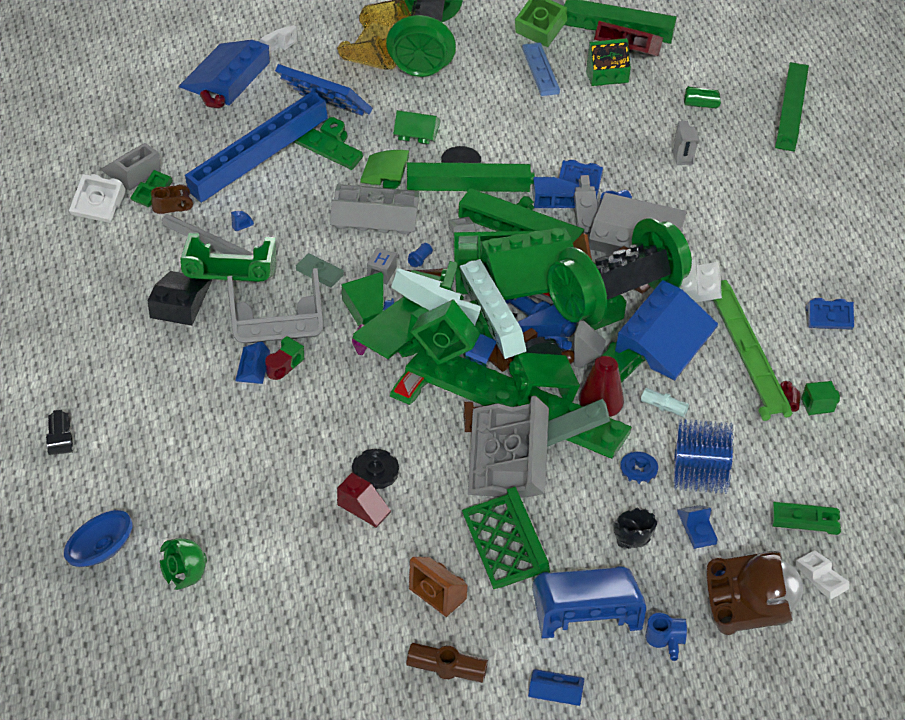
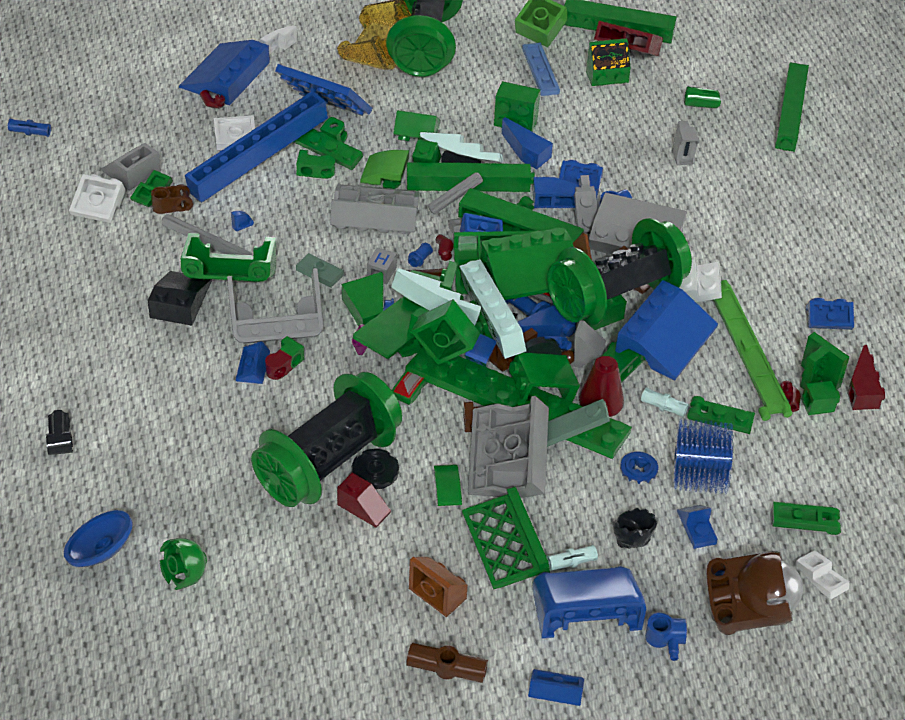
none -> blue pin [8,118,51,137]
none -> white plate [214,115,255,150]
none -> brick [251,372,402,507]
none -> green leg [296,149,335,179]
none -> green brick [412,139,441,163]
none -> light aqua slope [420,132,503,163]
none -> light grey axle [428,173,483,214]
none -> green slope [434,465,462,506]
none -> dark red arm [435,234,454,261]
none -> blue slope [460,213,503,232]
none -> green brick [494,81,541,132]
none -> blue slope [502,117,553,169]
none -> light aqua pin [547,545,598,572]
none -> green plate [687,396,755,434]
none -> green bracket [800,332,849,390]
none -> dark red slope [847,345,885,410]

